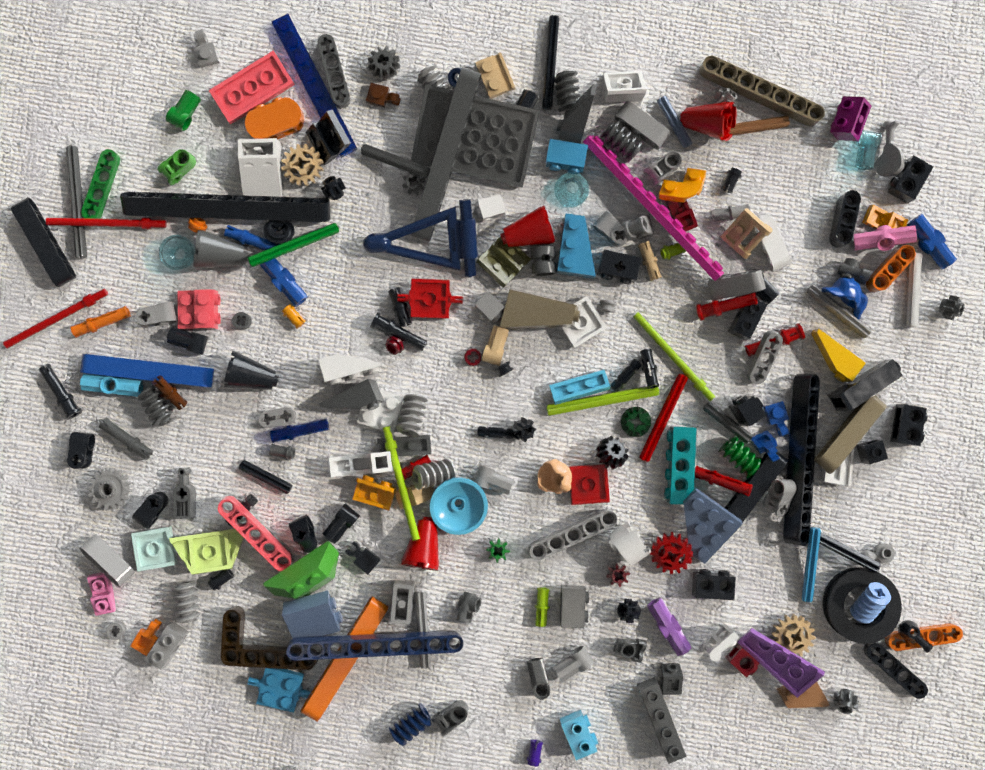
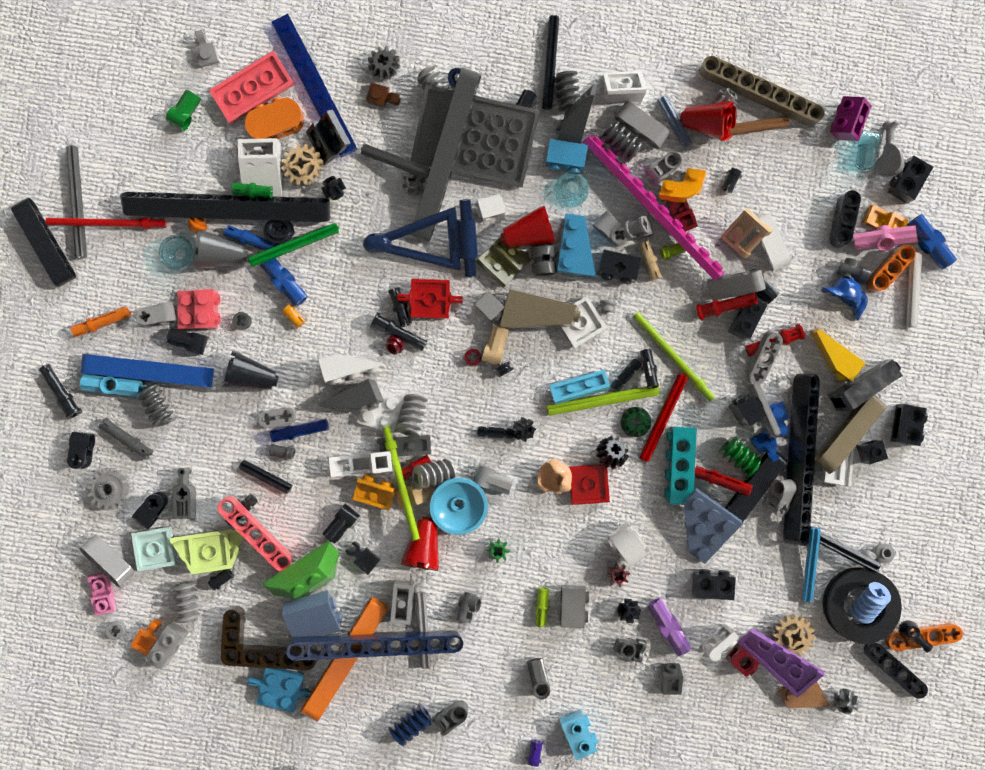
red bar [3,288,108,349] -> none
green beam [81,149,120,219] -> none
reddish brown pin [152,375,187,410] -> none
bright green piece [157,149,196,185] -> none
black piece [289,514,317,553] -> none
dark grey beam [318,34,351,108] -> none
tan plate [475,52,515,99] -> none
light grey beam [529,509,617,560] -> none
light grey piece [553,645,594,682] -> none
dark grey brick [637,677,687,764] -> none
red gear [650,532,693,574] -> none
dark grey axle [703,402,753,443] -> none
light grey axle [711,204,750,221] -> none
light grey axle [807,284,871,338] -> none
dark grey gear [939,295,965,320] -> none
none -> green pin [232,182,273,199]
none -> light grey axle [749,383,781,437]

